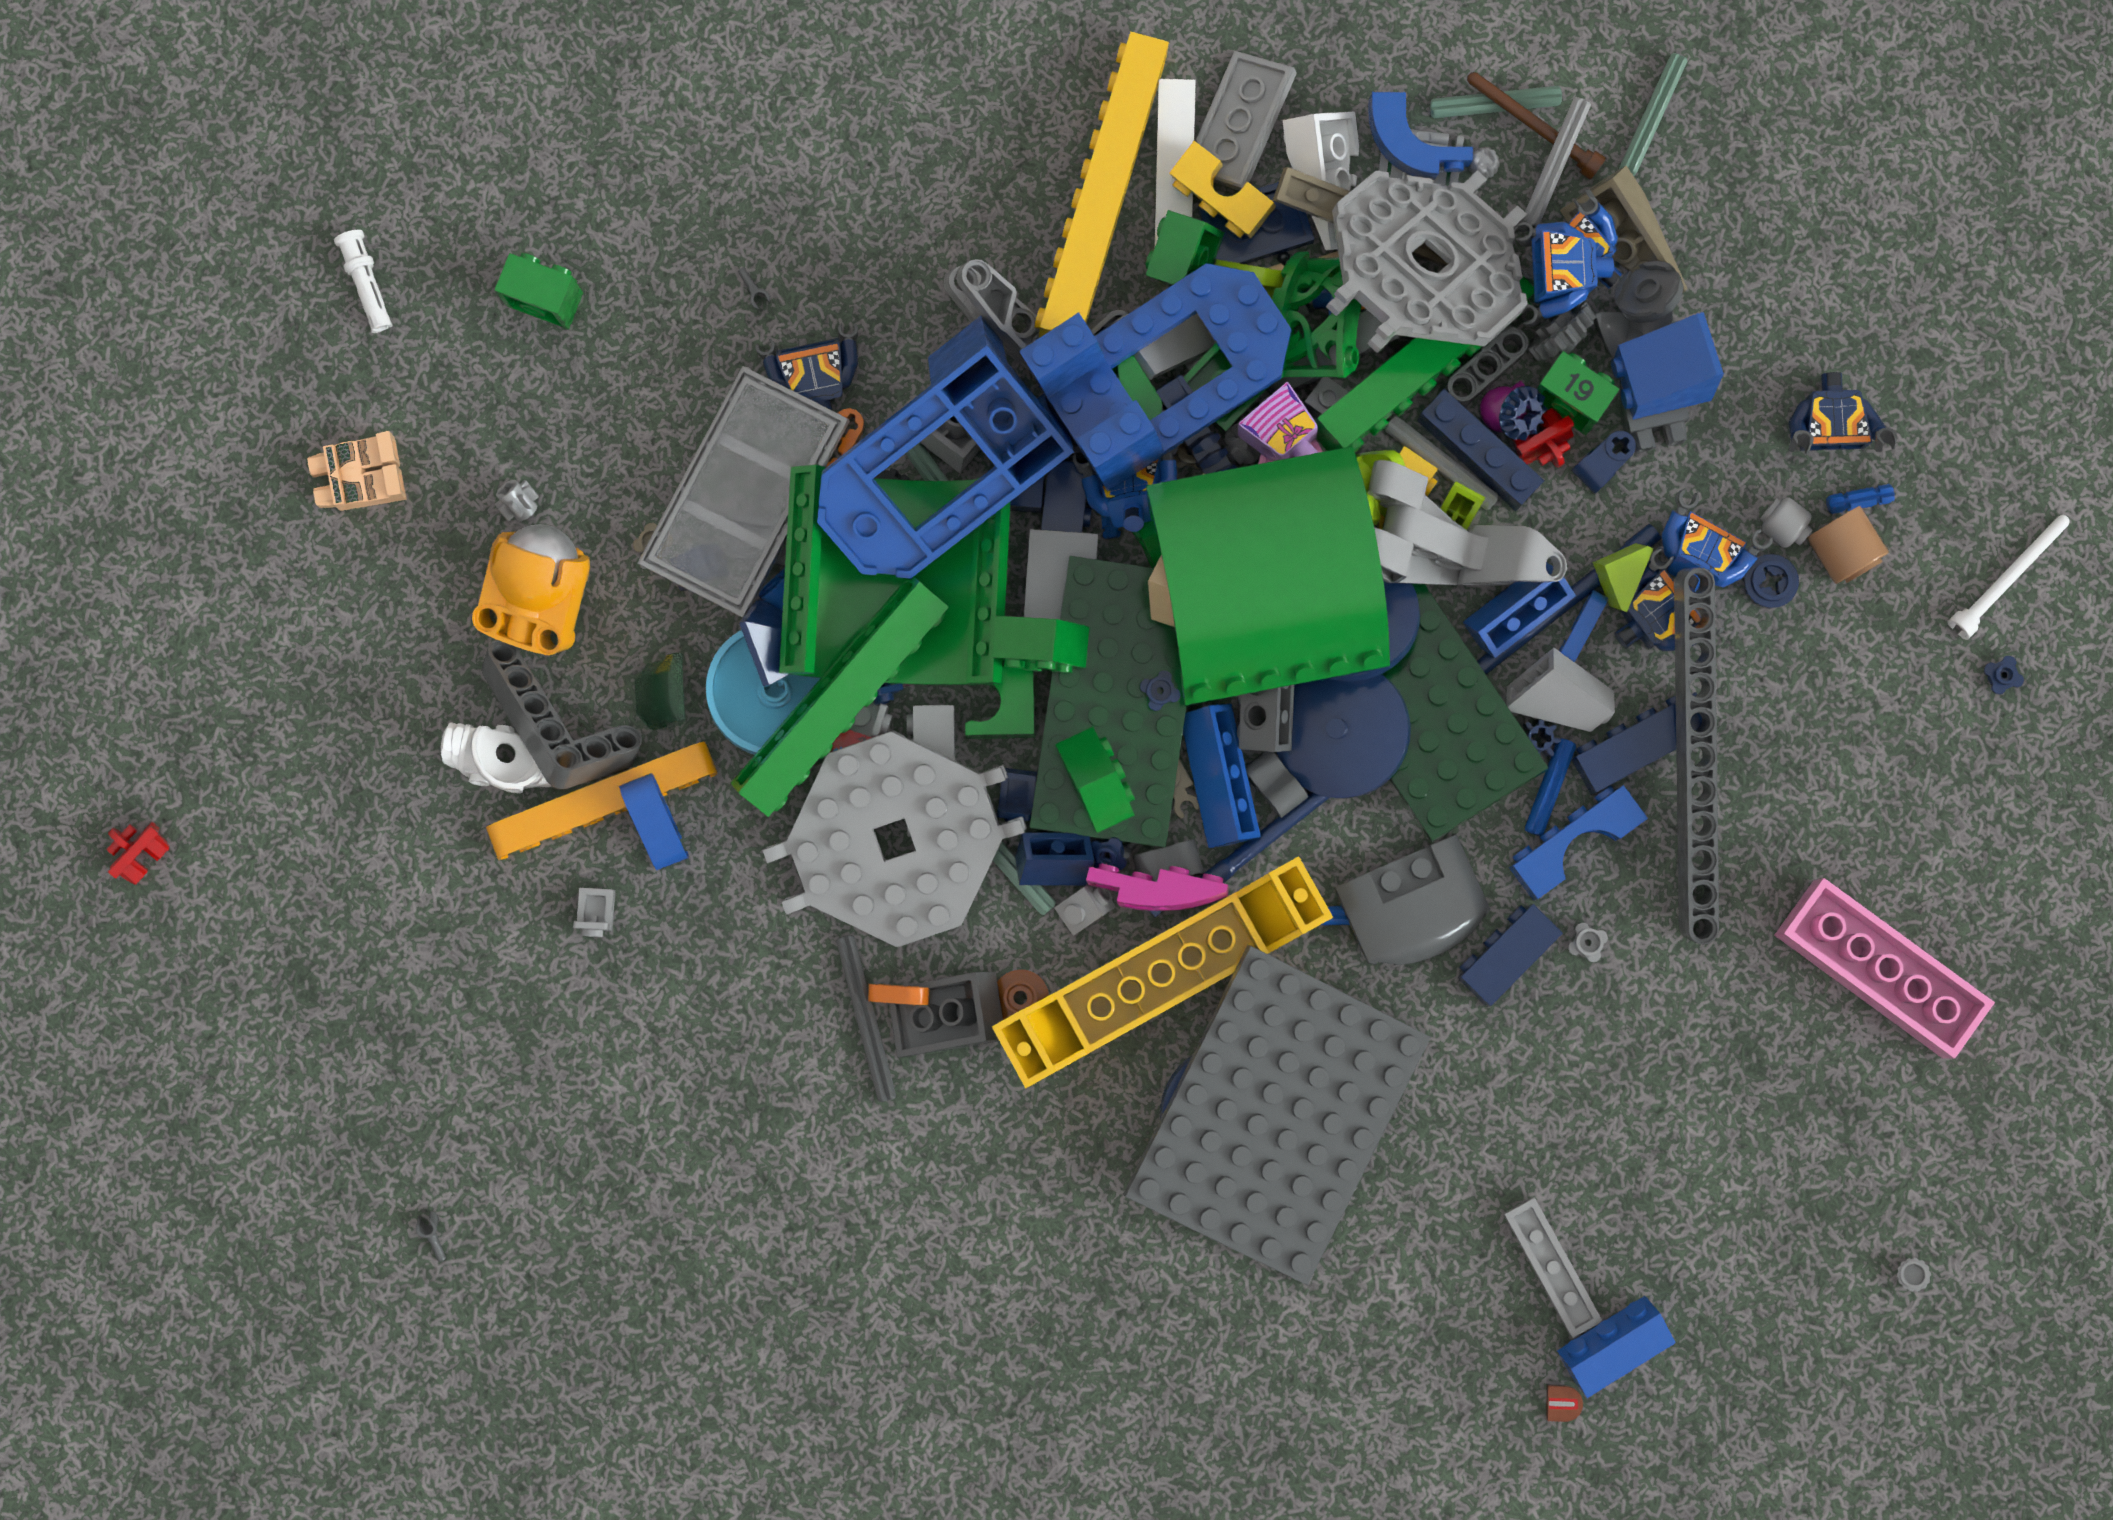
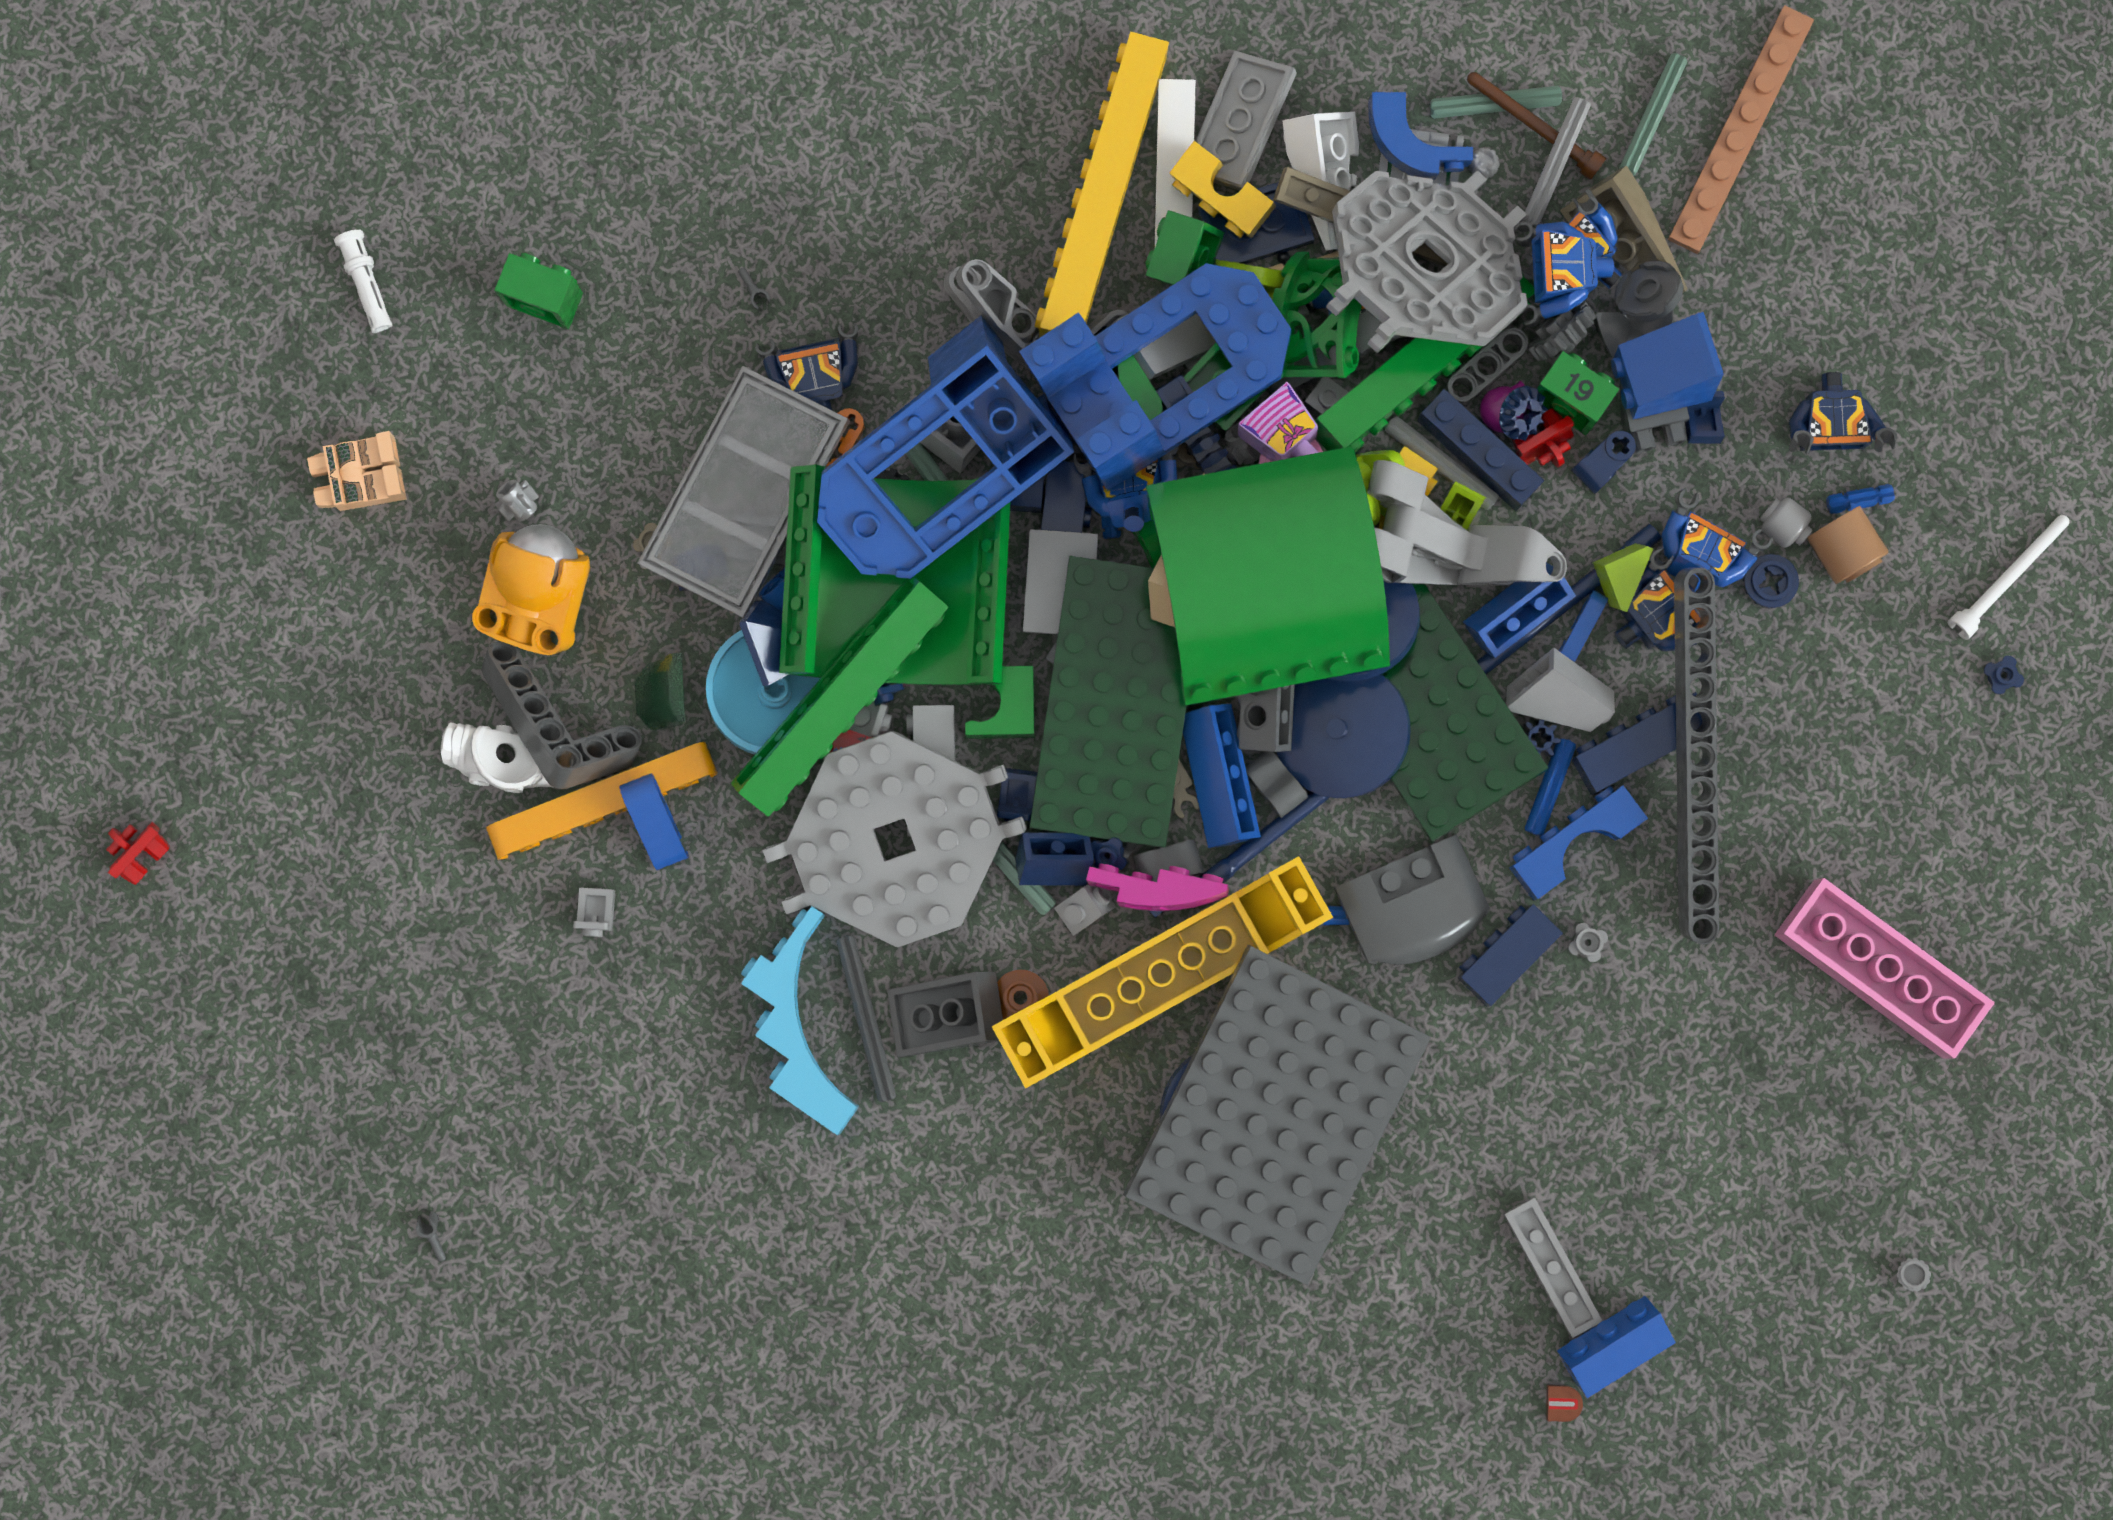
orange beam [868,984,929,1005] -> none
green brick [992,616,1090,673] -> none
green brick [1055,727,1135,833] -> none
dark blue plate [1140,671,1180,711] -> none
none -> medium azure arch [741,906,859,1135]
none -> nougat plate [1668,5,1814,254]
none -> dark blue bracket [1685,391,1725,444]

